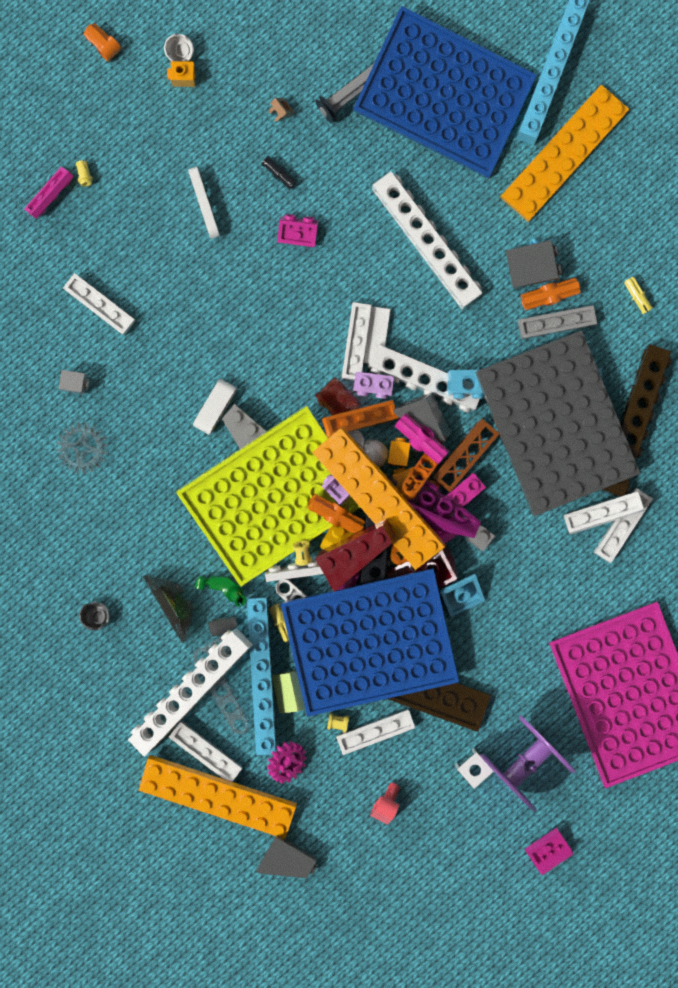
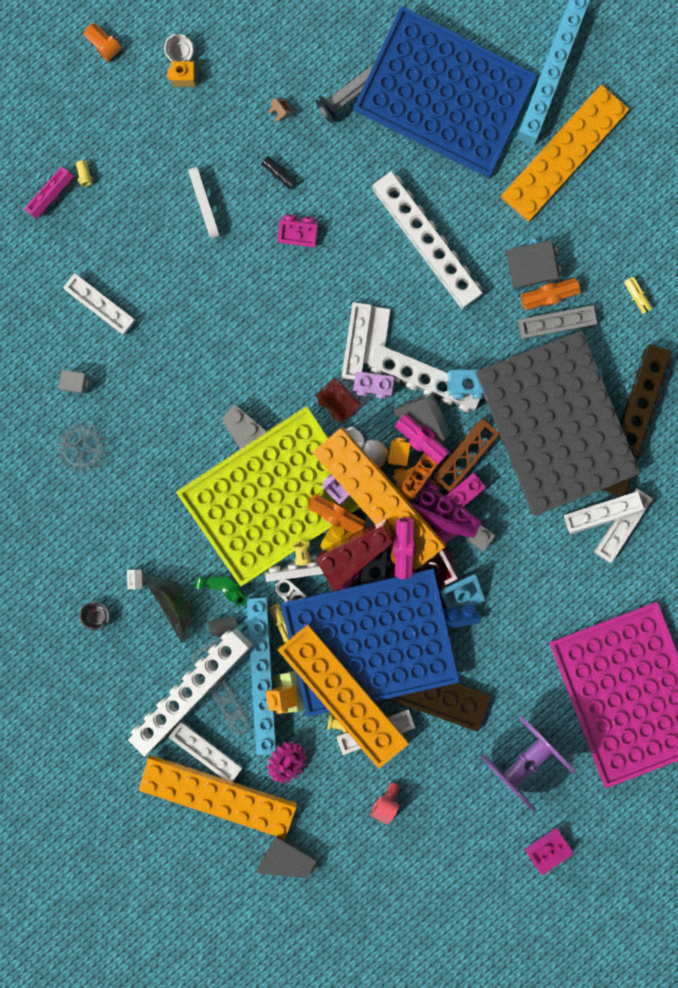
white beam [193,378,237,435] -> none
orange gear [322,400,398,438] -> none
white piece [454,748,494,788] -> none
none -> white plate [127,570,144,589]
none -> light orange brick [265,686,298,714]
none -> light orange plate [278,624,409,769]
none -> dark pink piece [393,517,416,579]
none -> blue plate [443,604,481,629]

